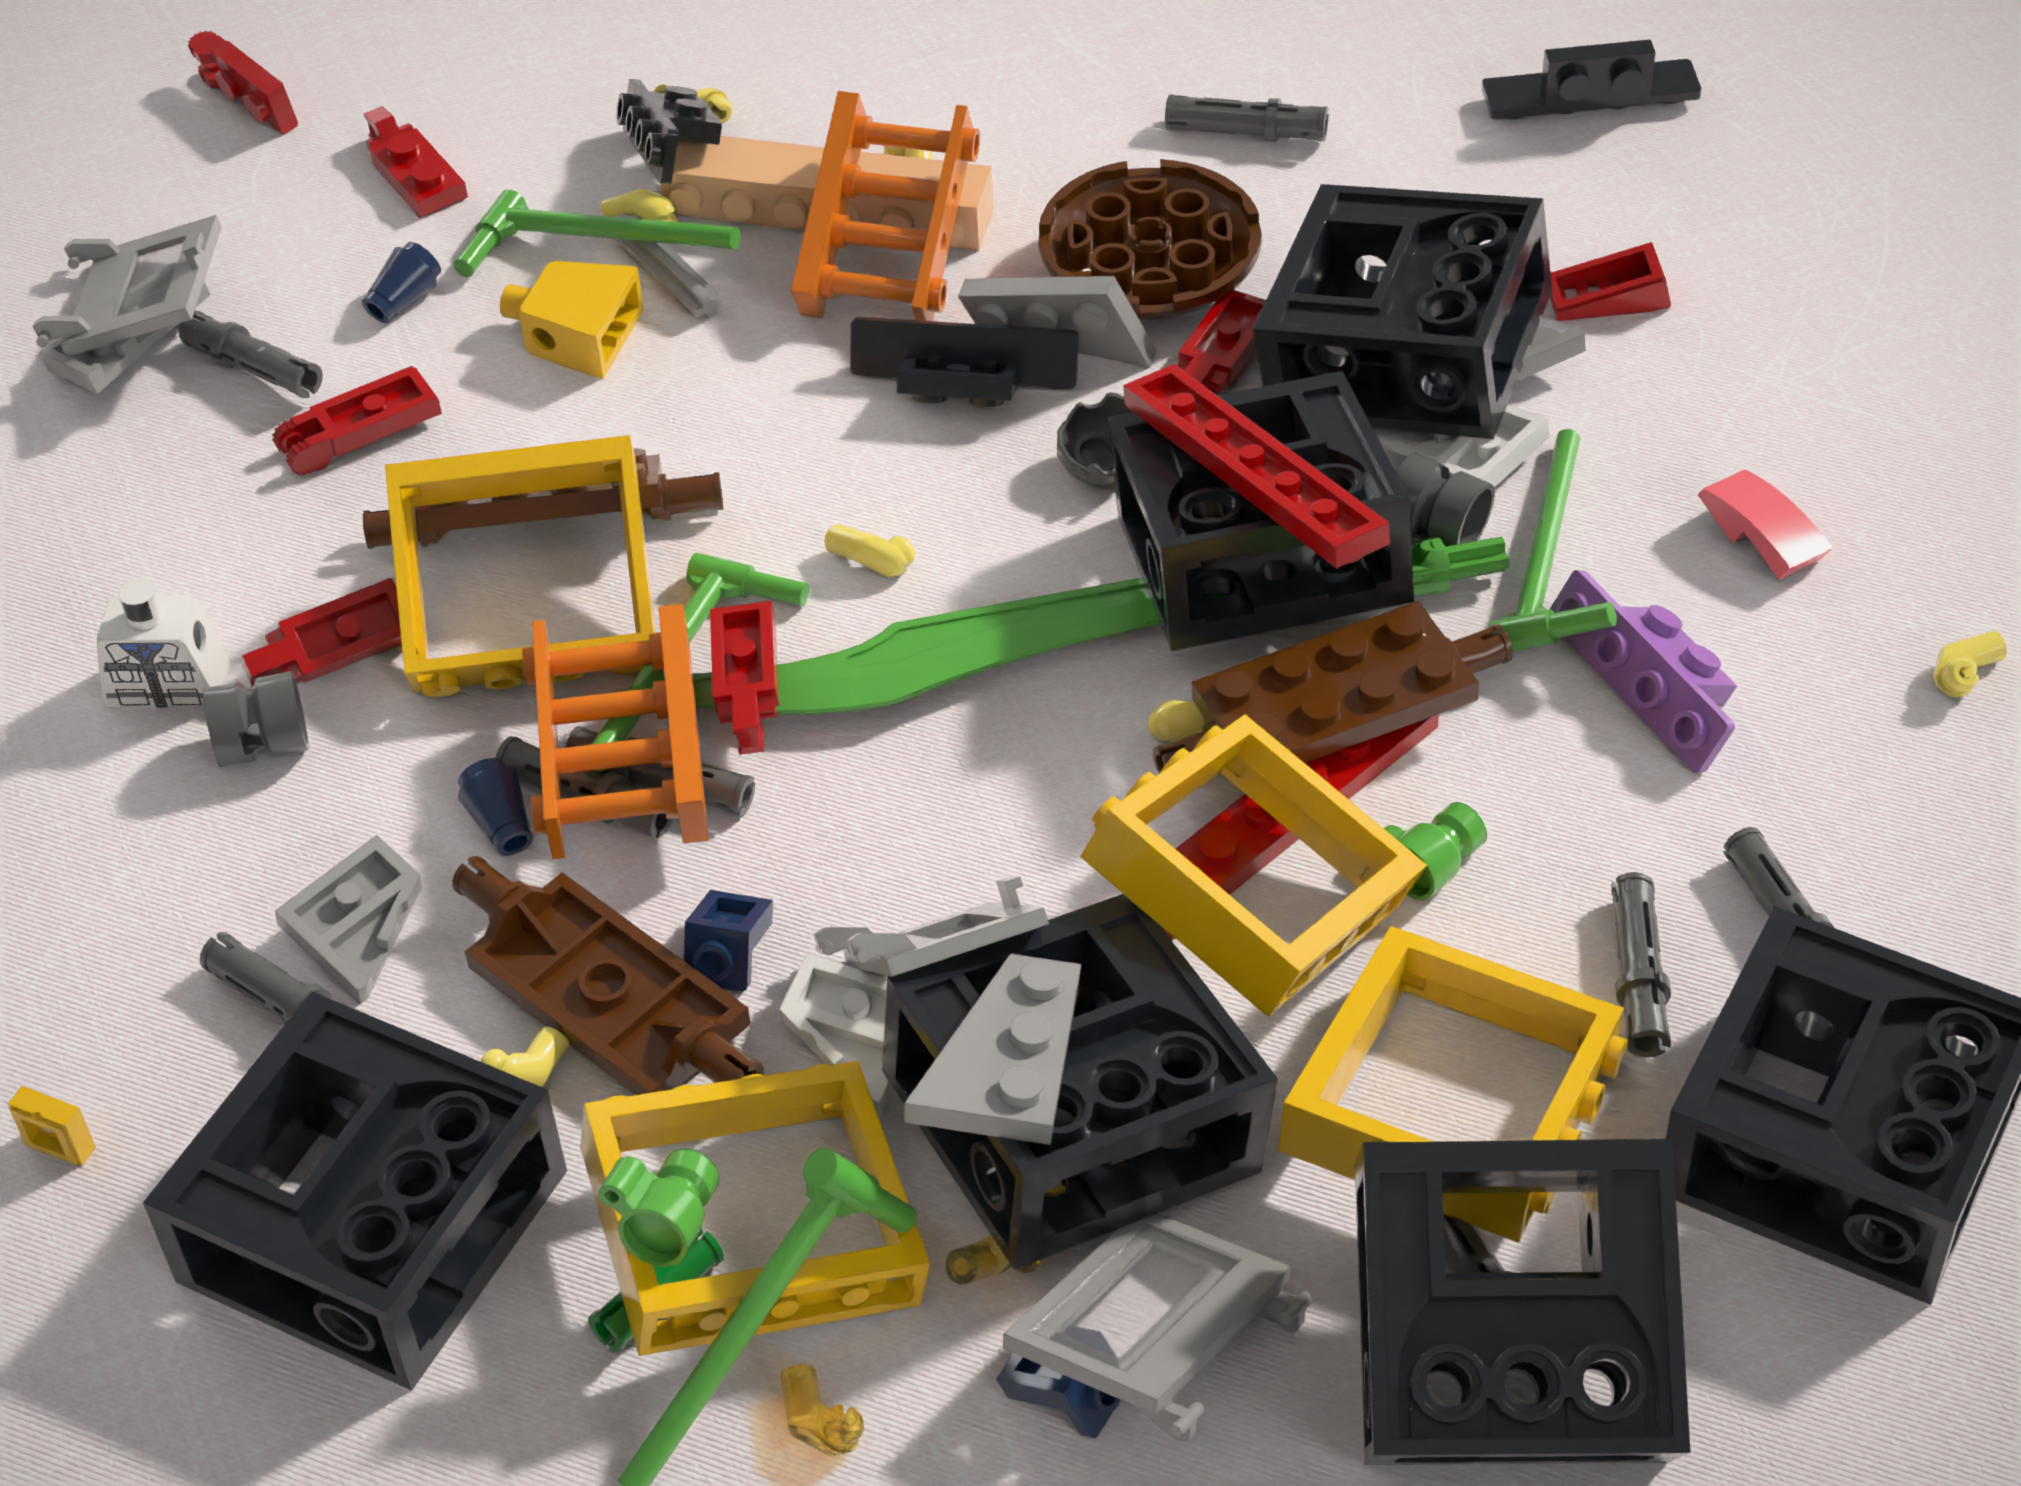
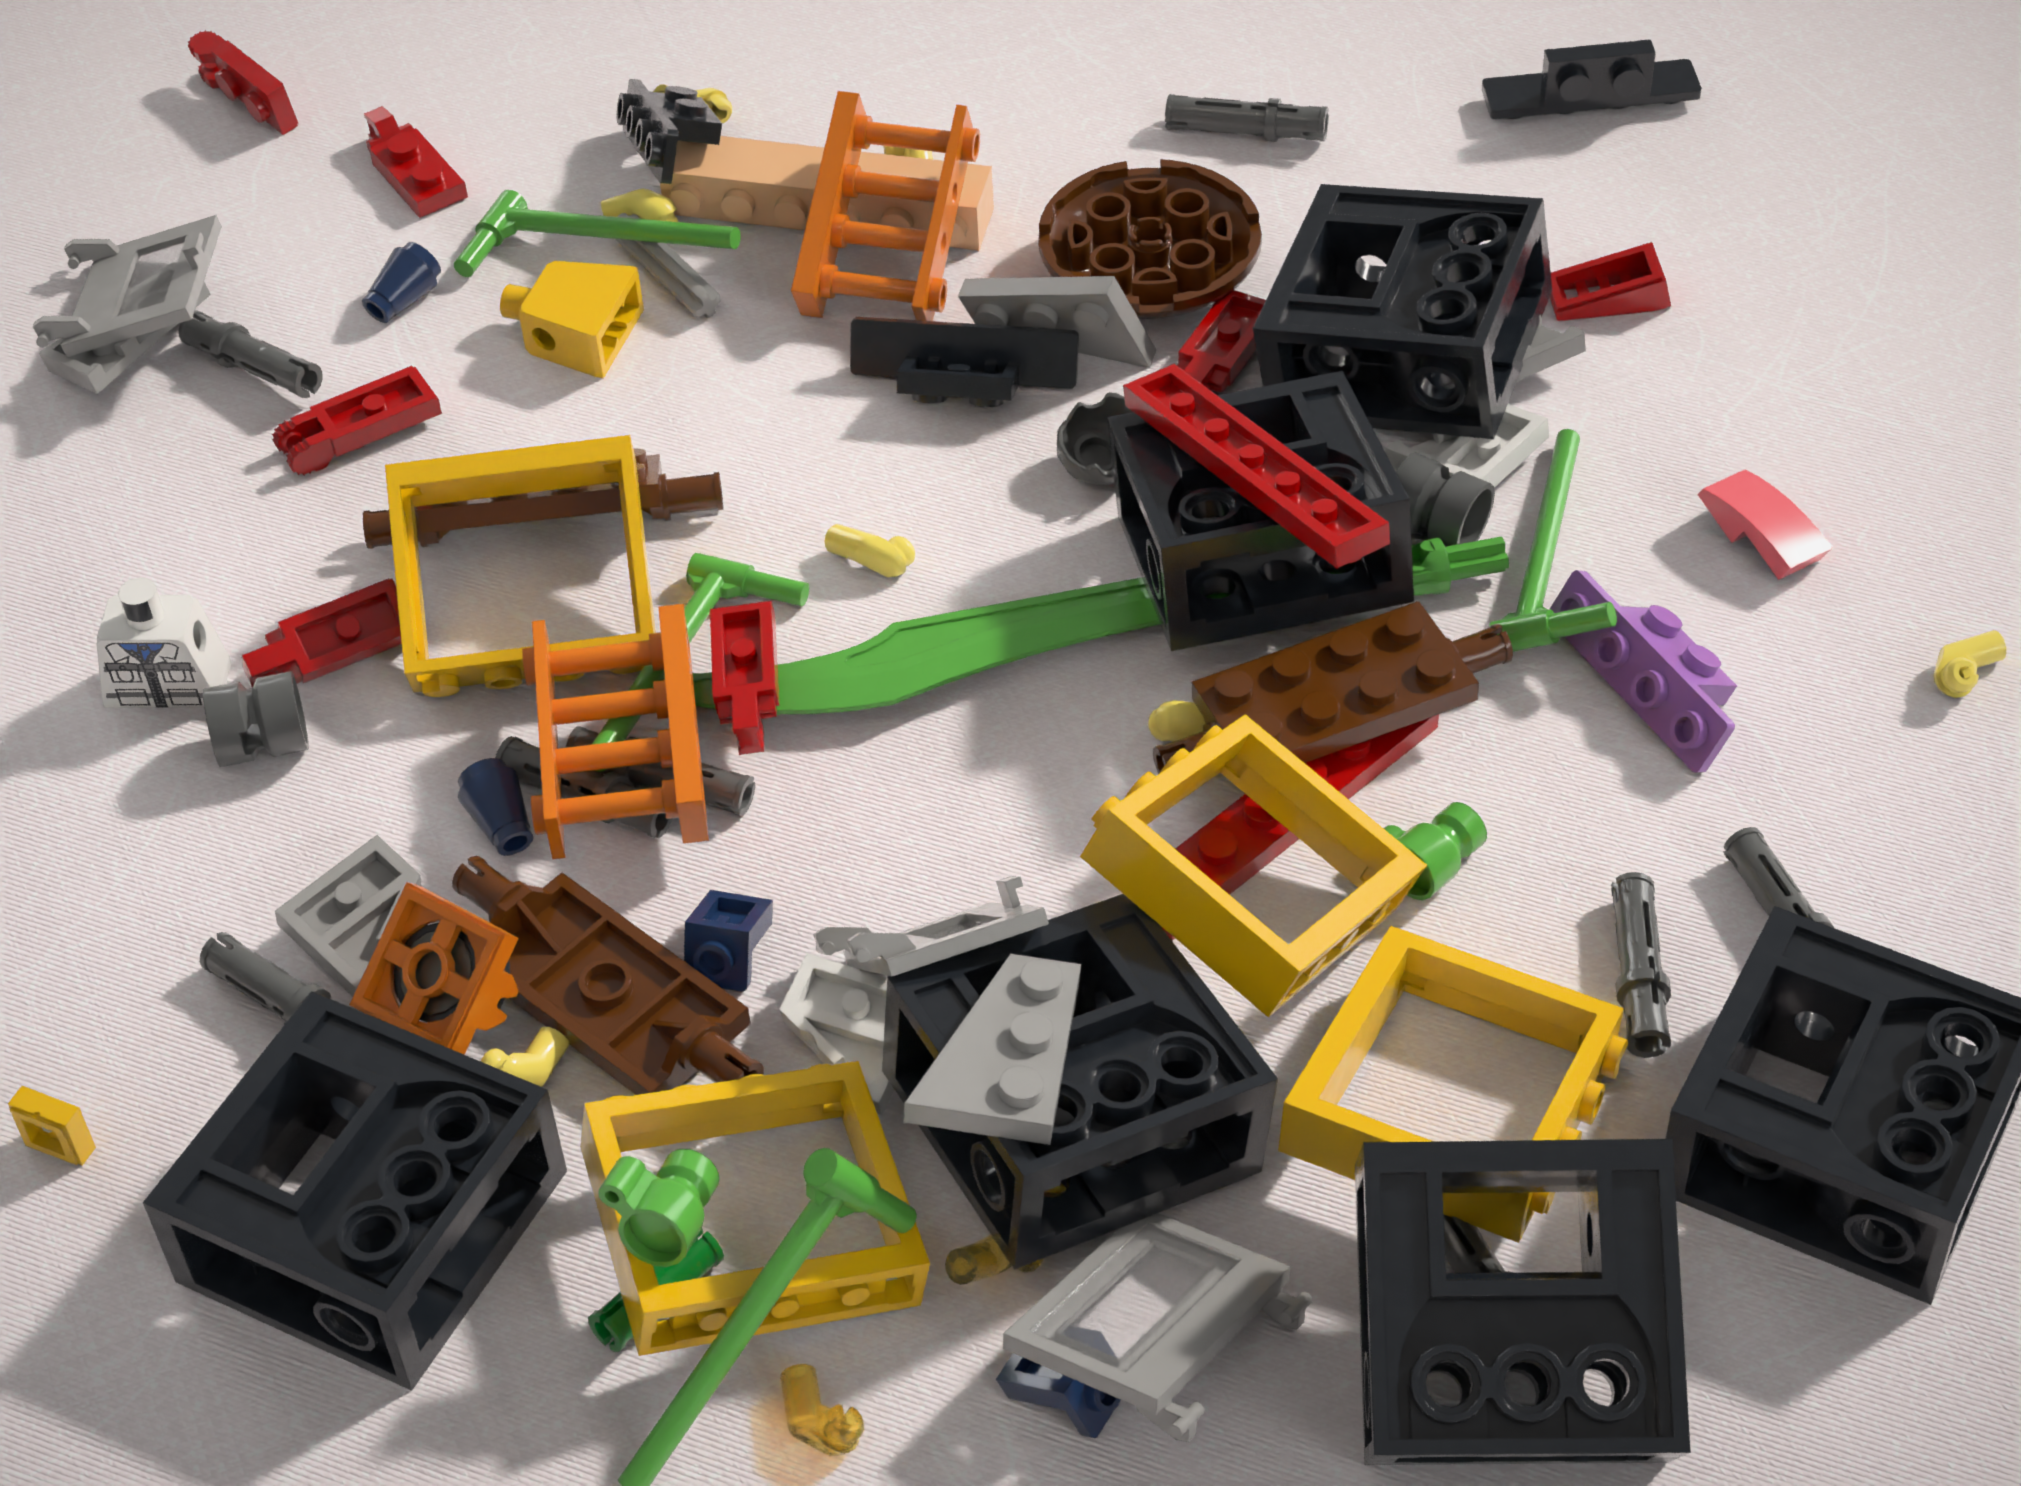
none -> orange piece [349,882,519,1055]

